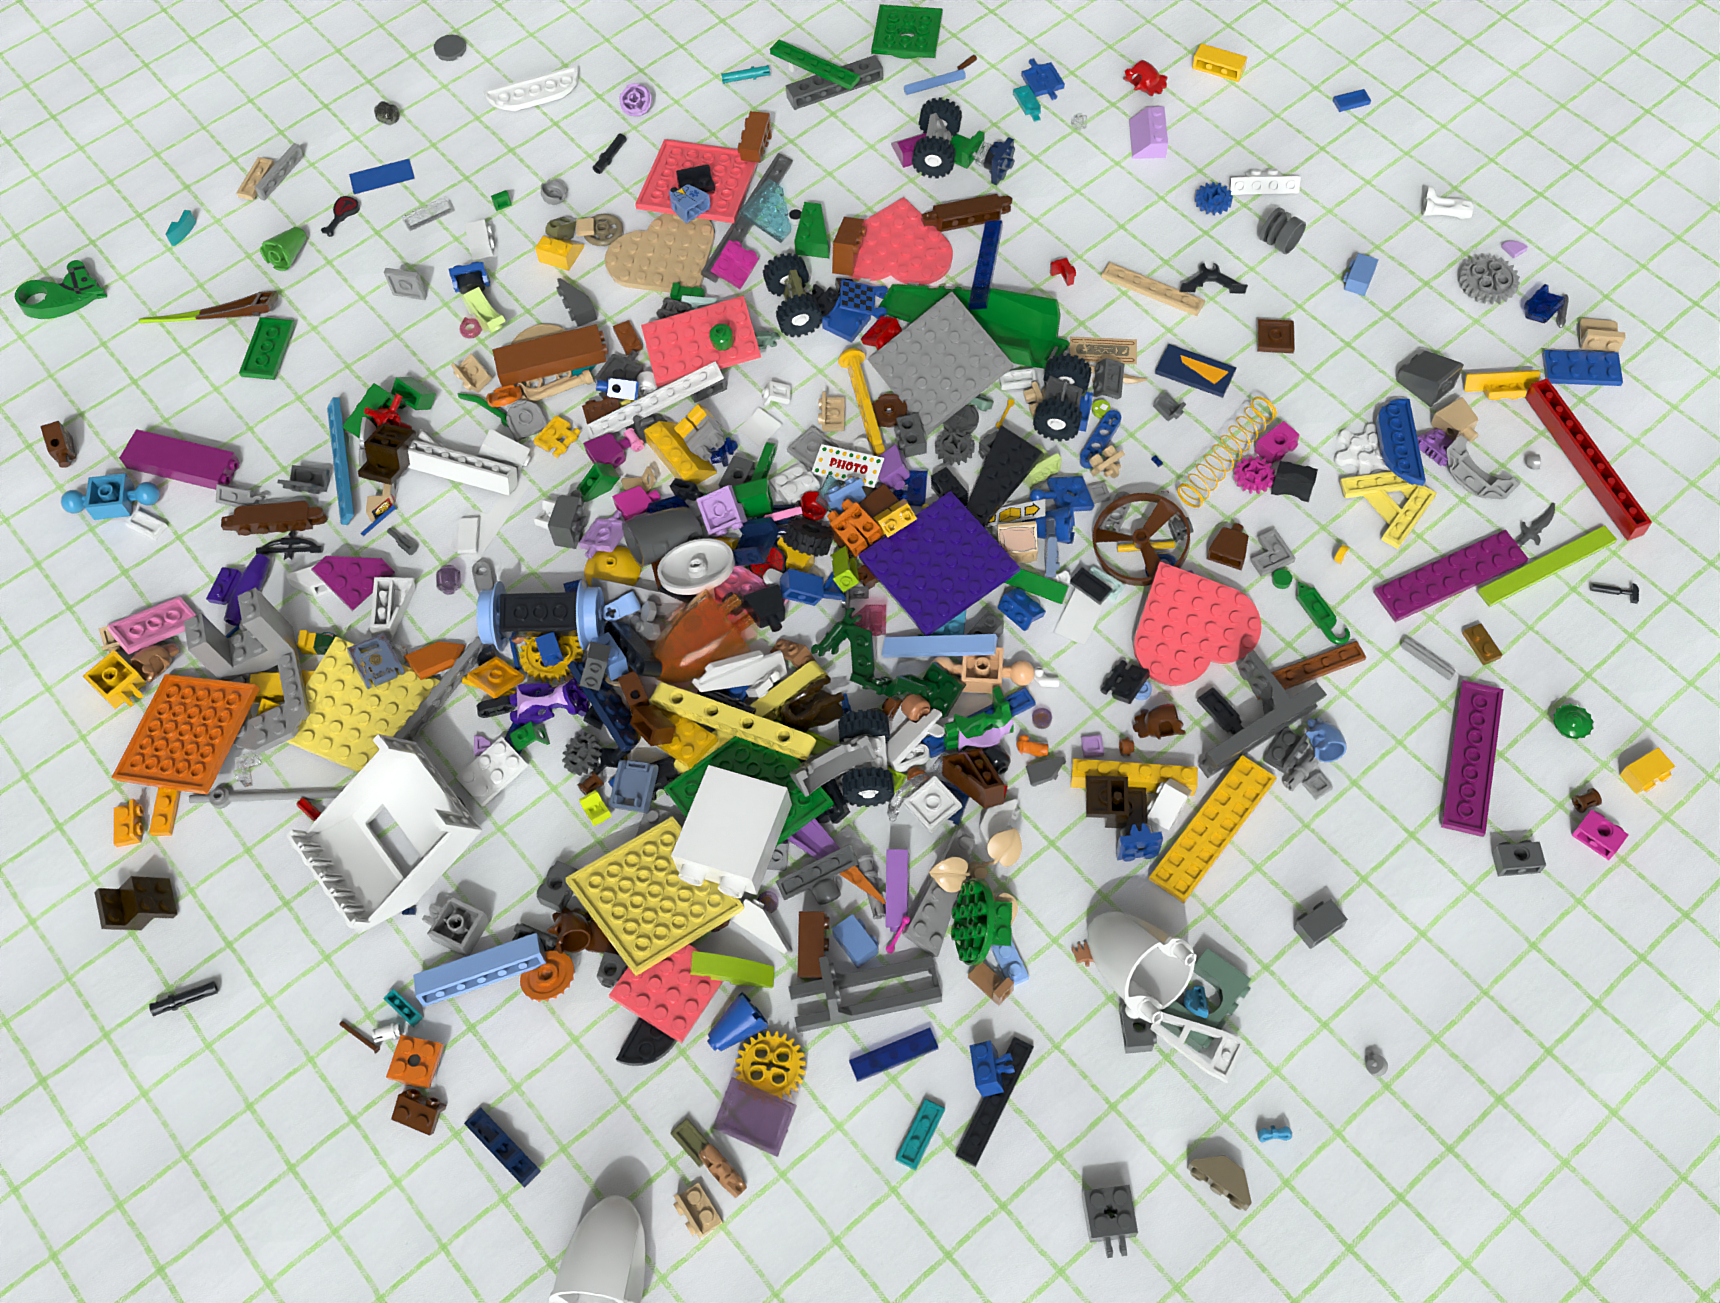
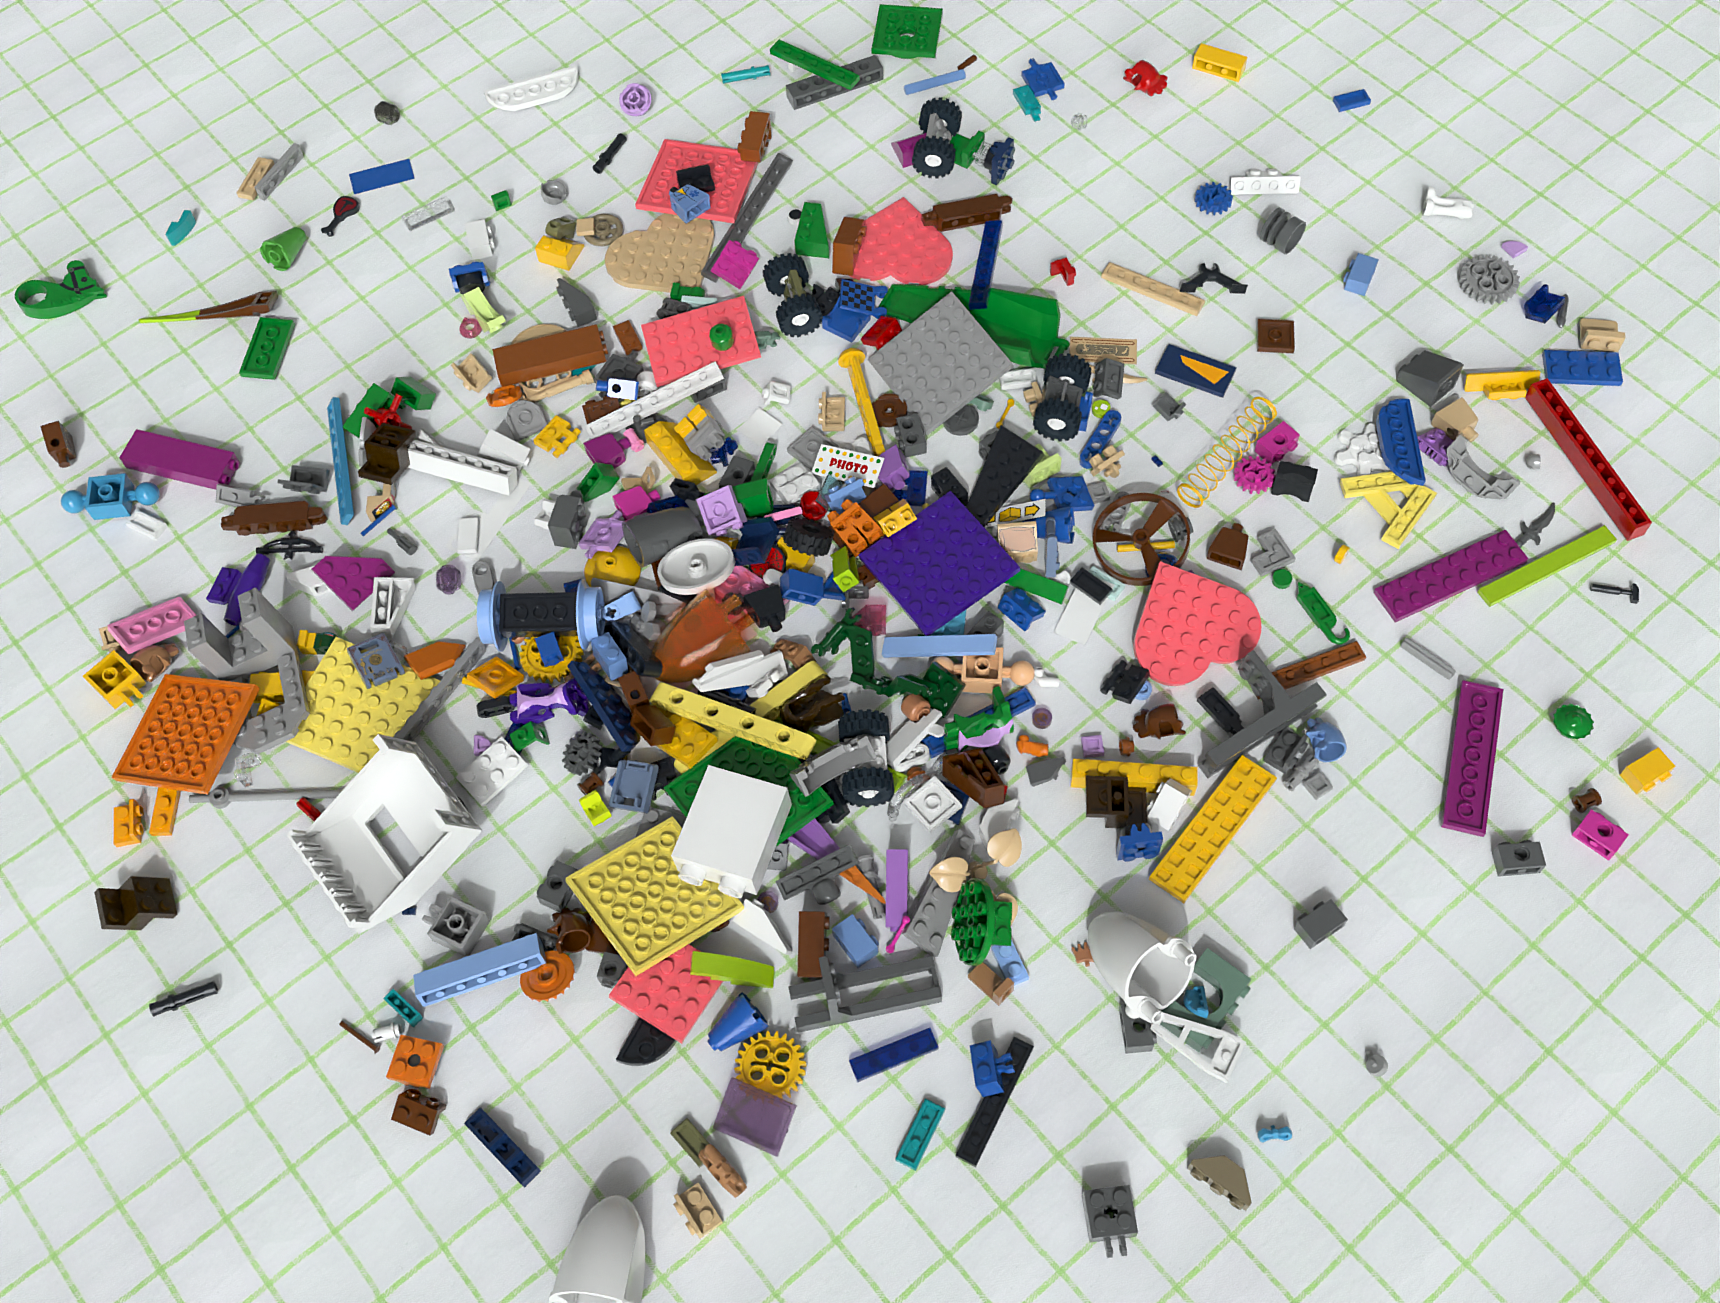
light grey tile [384,268,427,300] -> none
dark grey tile [434,34,466,61] -> none
green piece [457,393,508,427] -> none
black tile [477,645,496,666] -> none
dark grey brick [579,641,611,691] -> none
clear light blue plate [739,179,792,243] -> none
reddish brown bracket [871,696,903,721] -> none
dark grey gear [935,428,975,466] -> none
lavender slope [1129,106,1168,159] -> none
pearl gold plate [1462,623,1503,666] -> none

